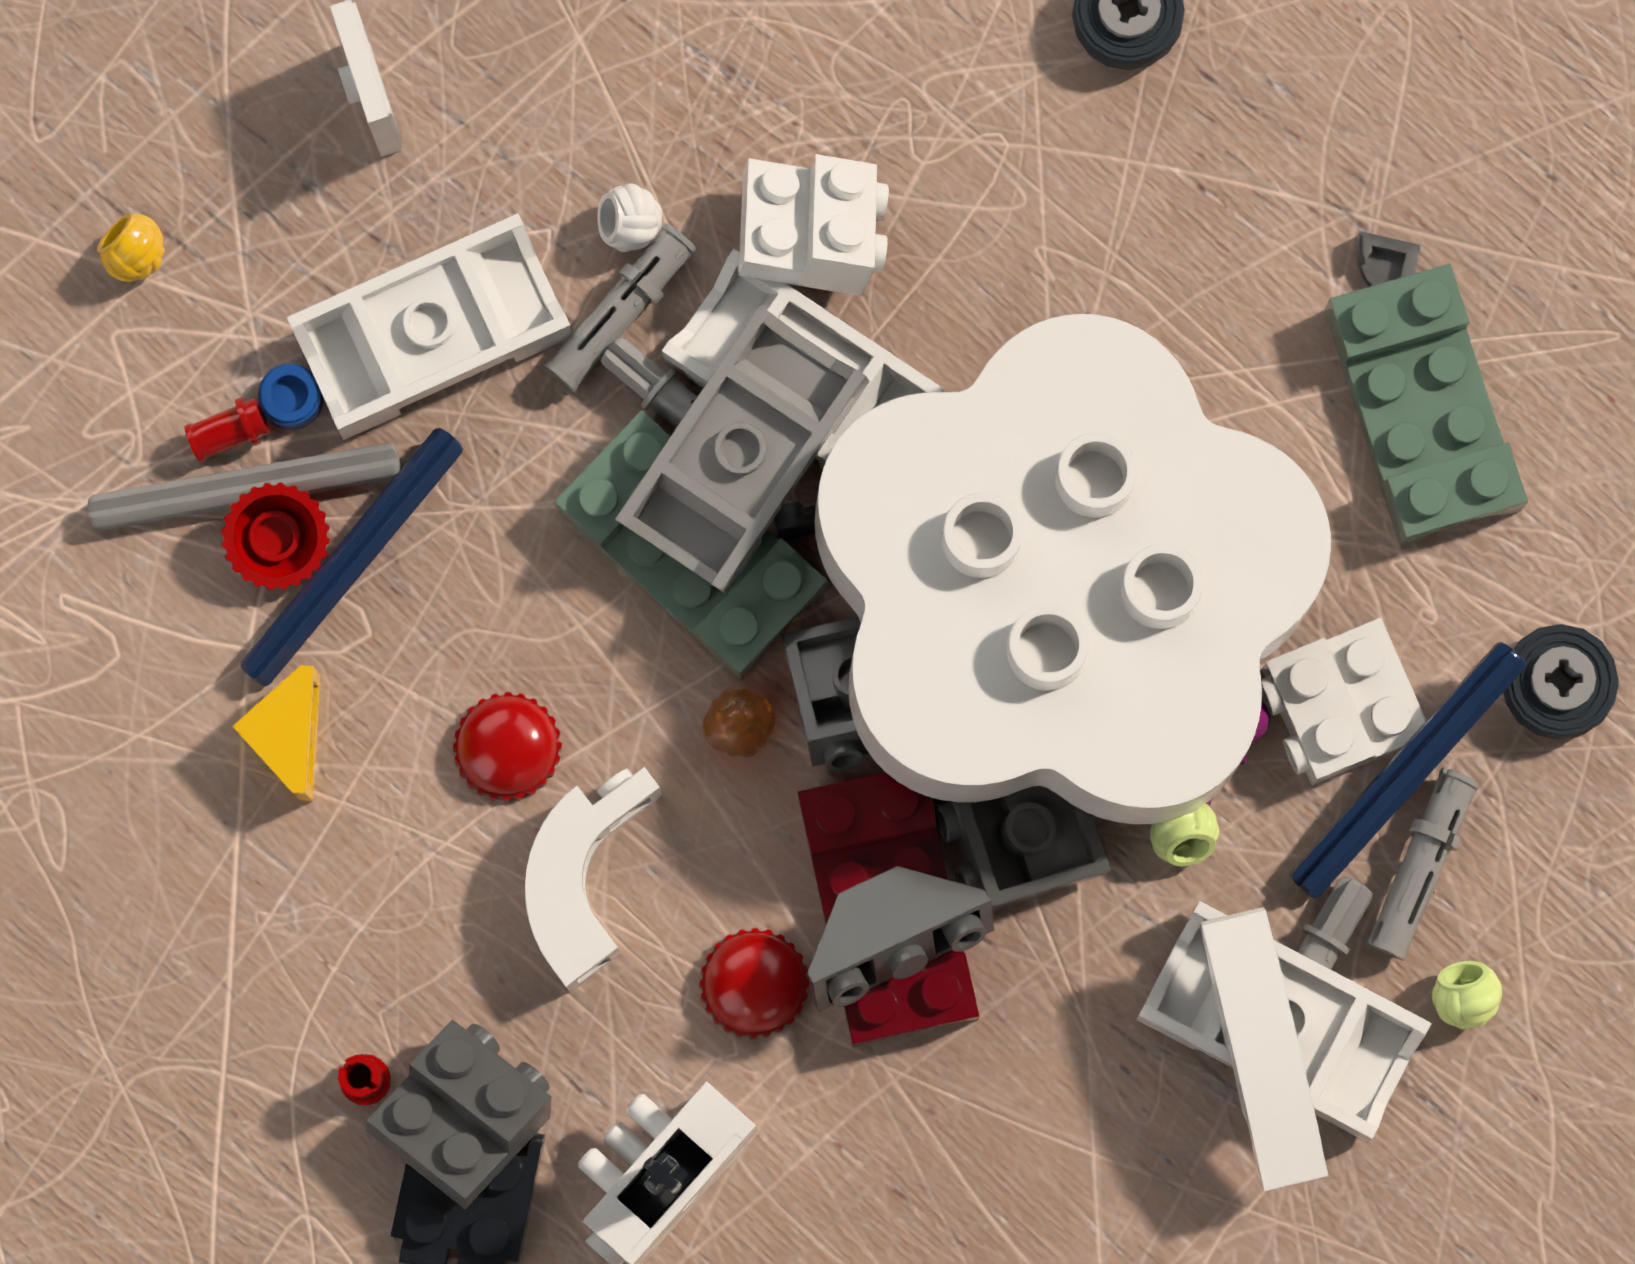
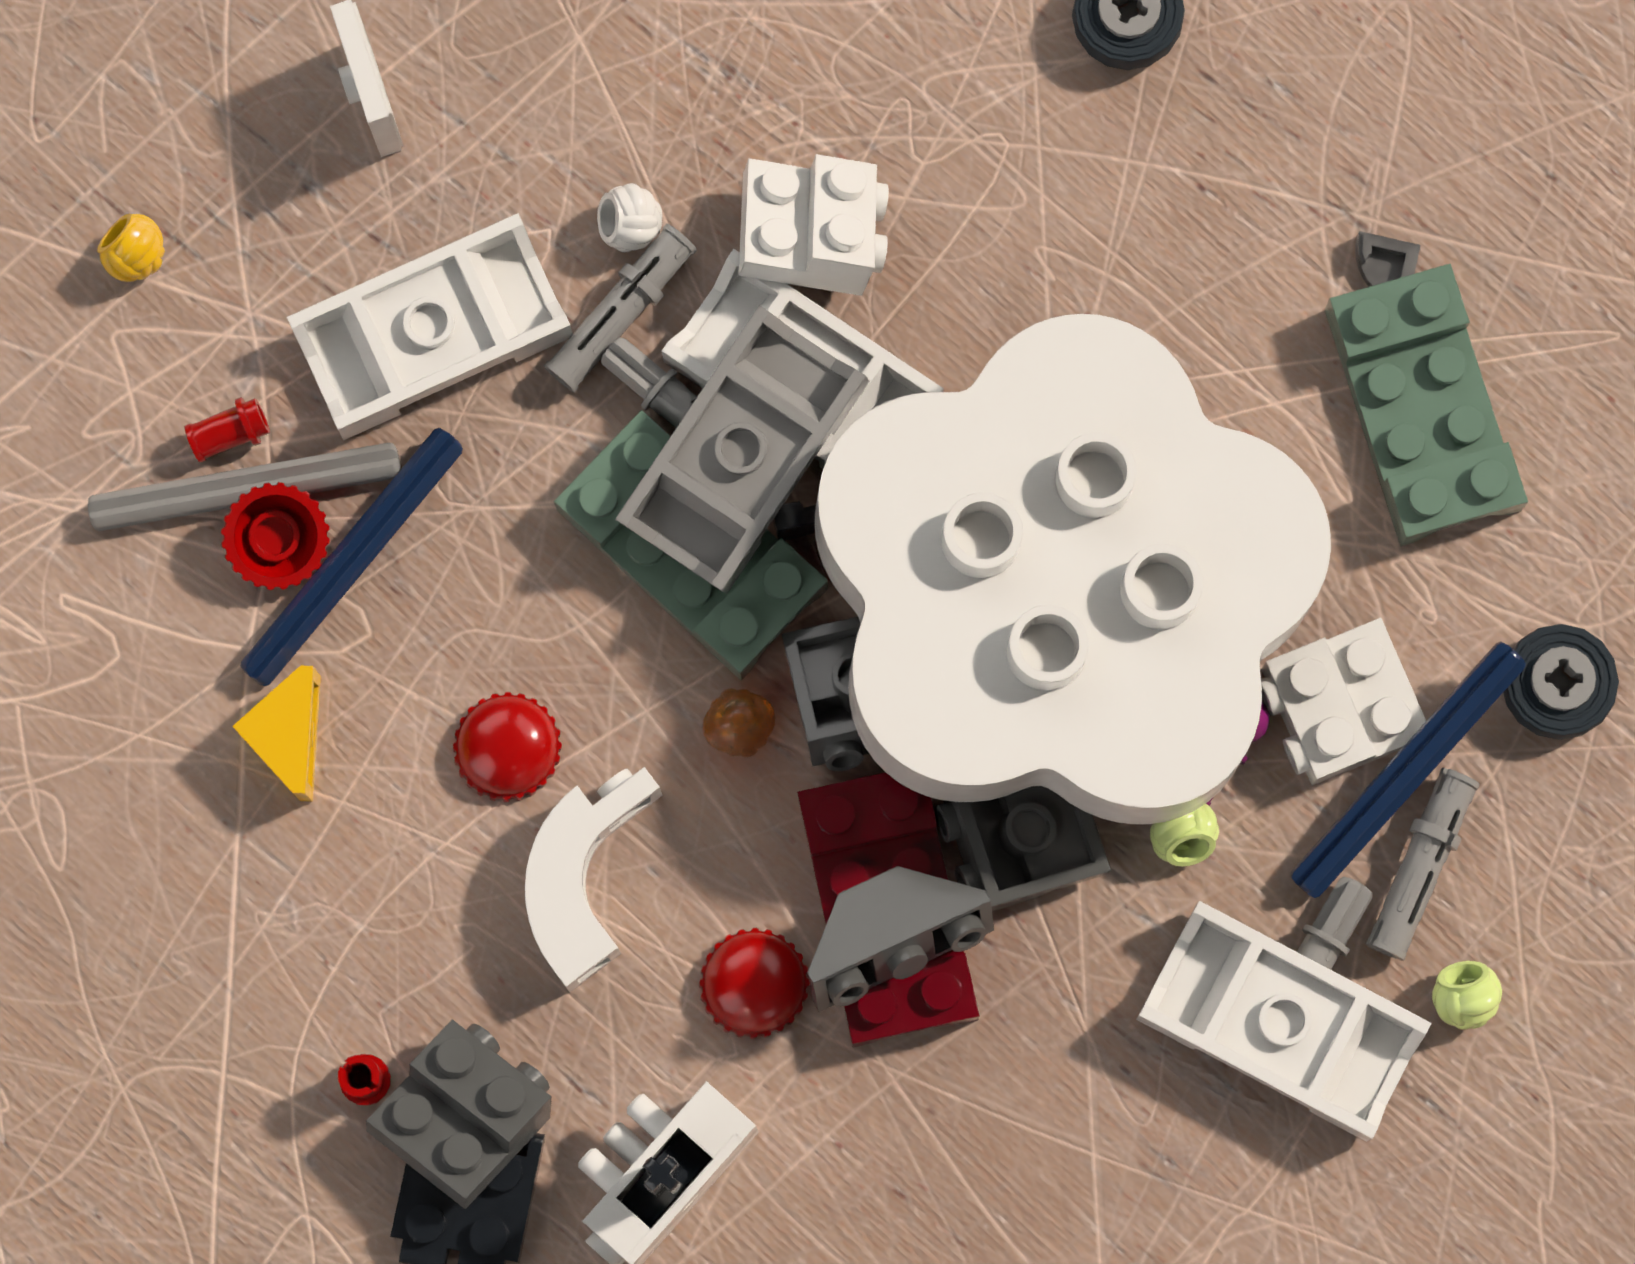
blue tile [258,364,324,430] -> none
white slope [1200,907,1328,1191] -> none

